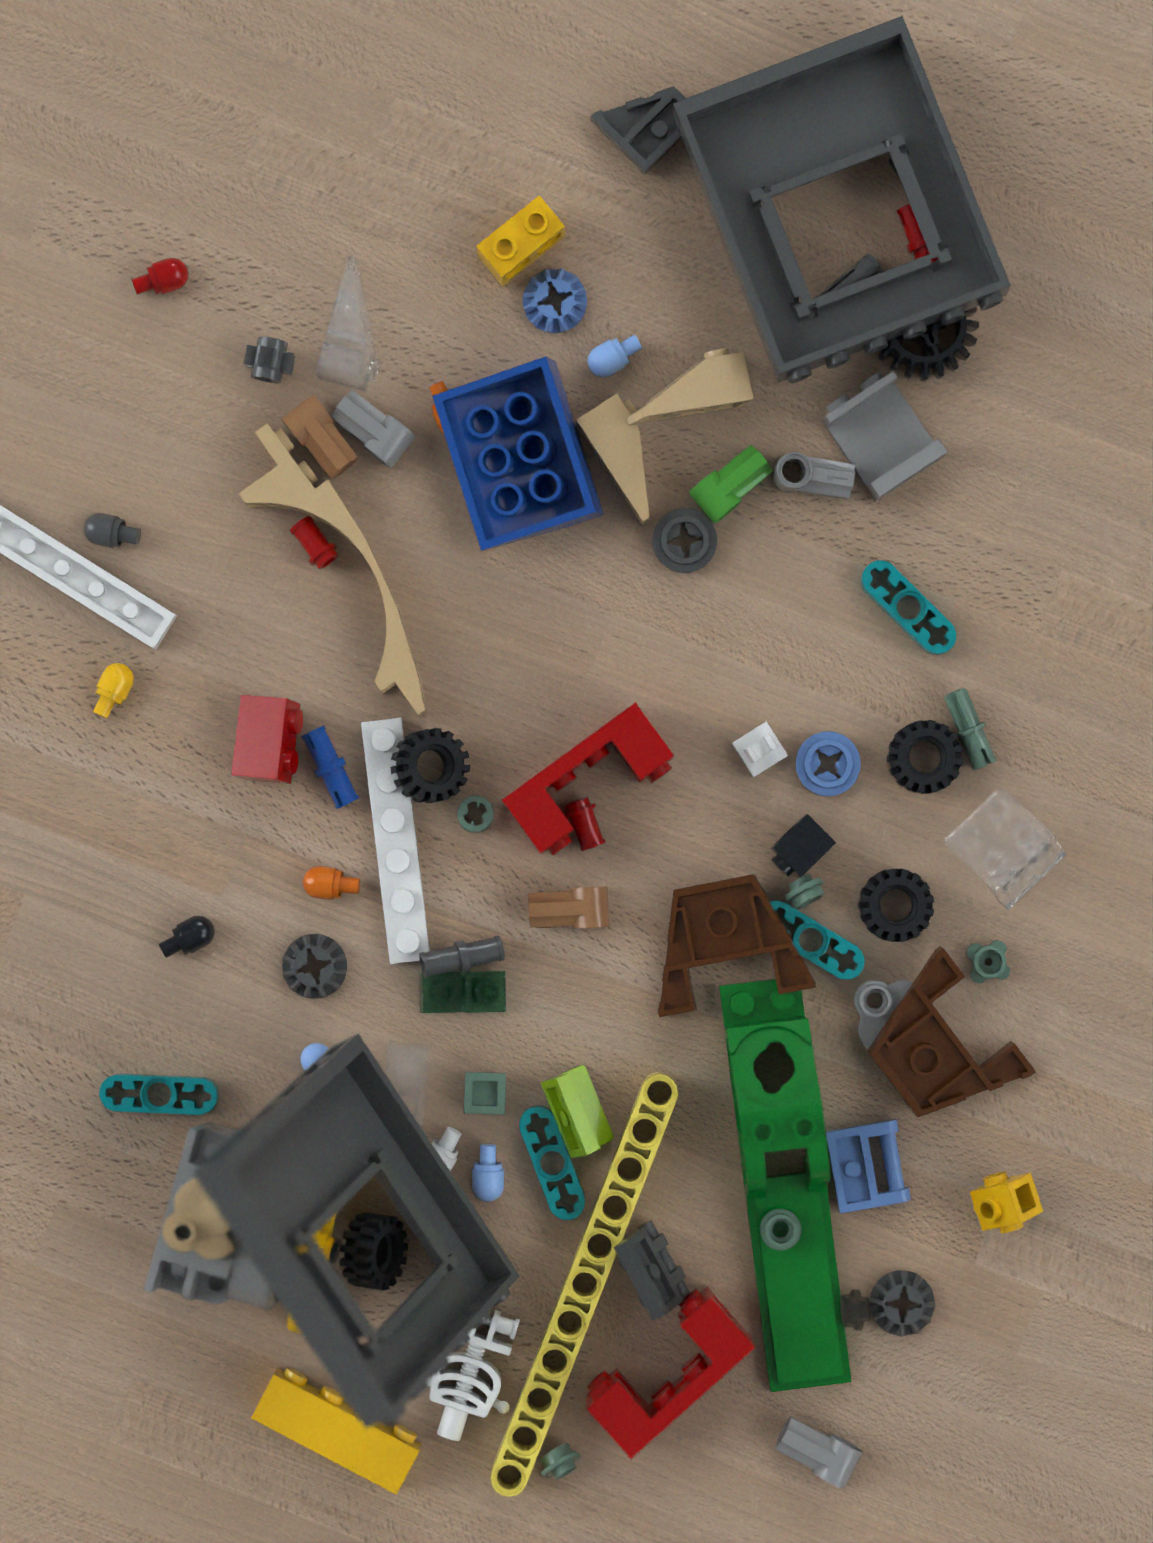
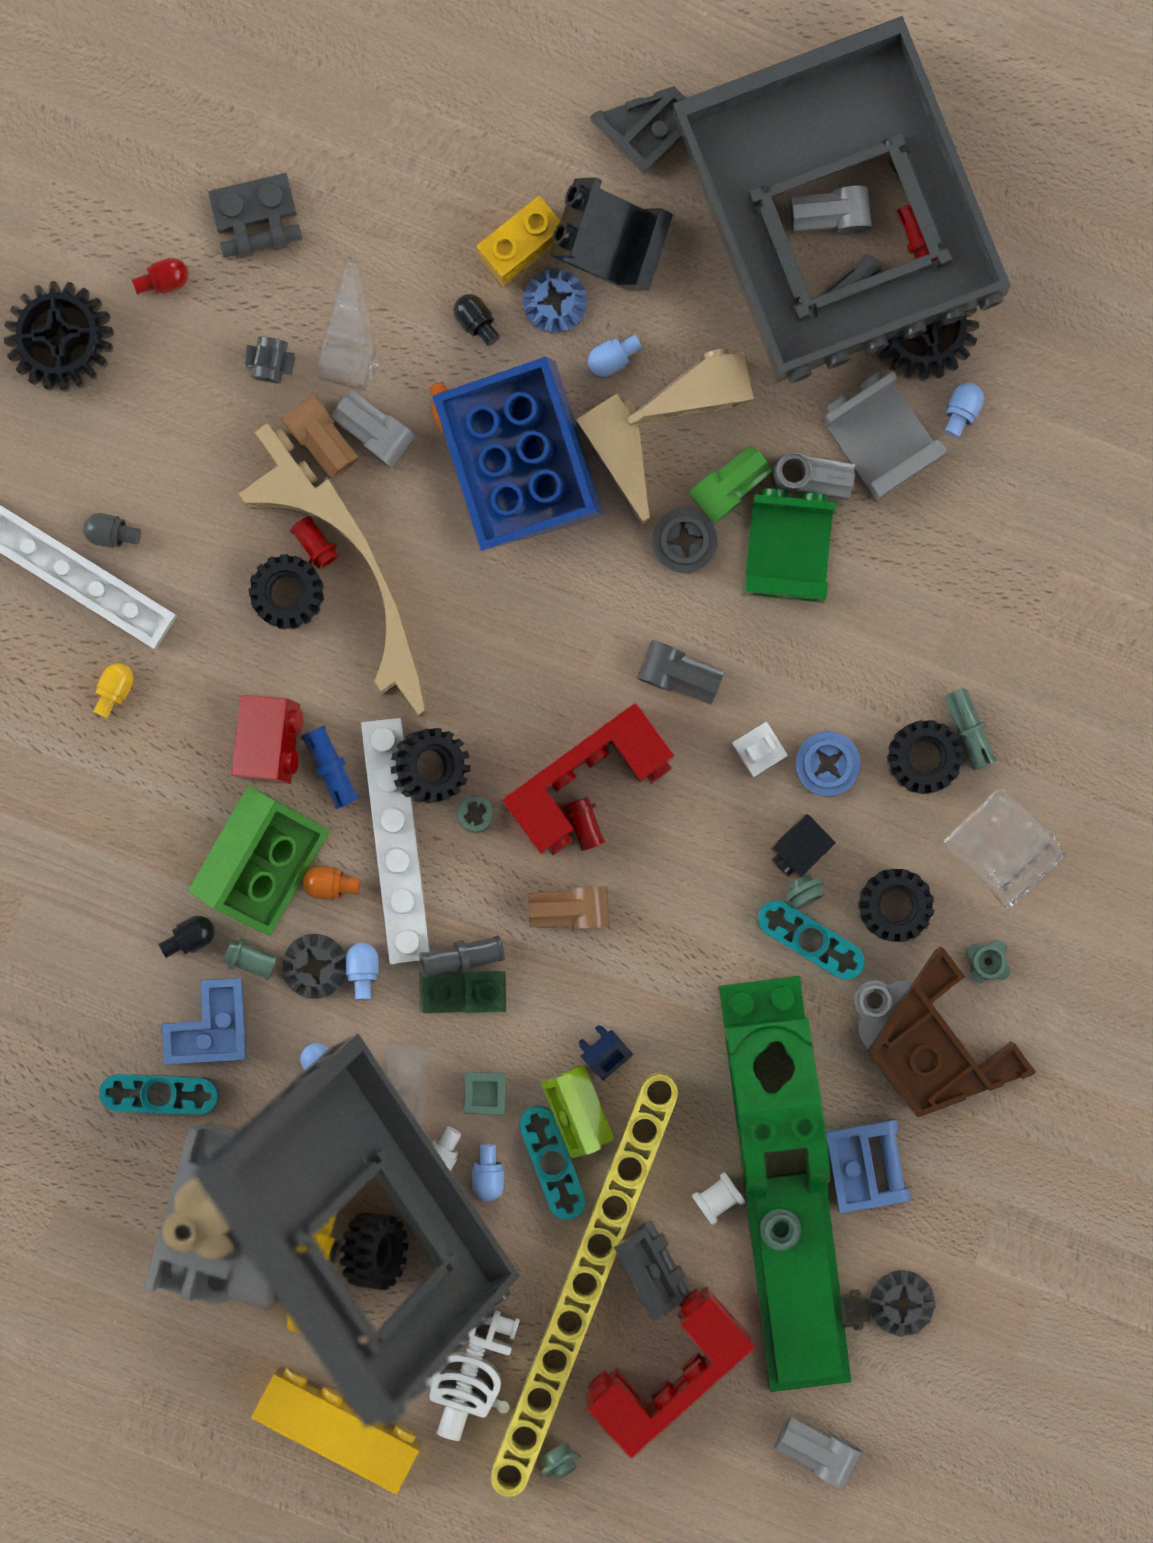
reddish brown wing [658,874,816,1017] -> none
teal beam [860,560,956,655] -> none
yellow brick [970,1171,1044,1234] -> none
none -> black gear [4,281,115,392]
none -> medium blue plate [162,978,247,1065]
none -> bright green slope [188,785,330,936]
none -> dark grey plate [208,173,303,258]
none -> sand green pin [223,938,278,980]
none -> black tyre [249,554,324,630]
none -> light blue cylinder [346,943,379,1000]
none -> black cylinder [453,294,500,346]
none -> black panel [550,177,673,291]
none -> dark blue tile [579,1025,634,1081]
none -> dark grey piece [637,640,724,705]
none -> white bush [692,1172,746,1225]
none -> green panel [743,488,836,603]
none -> light grey piece [790,185,872,234]
none -> light blue cylinder [944,382,984,438]

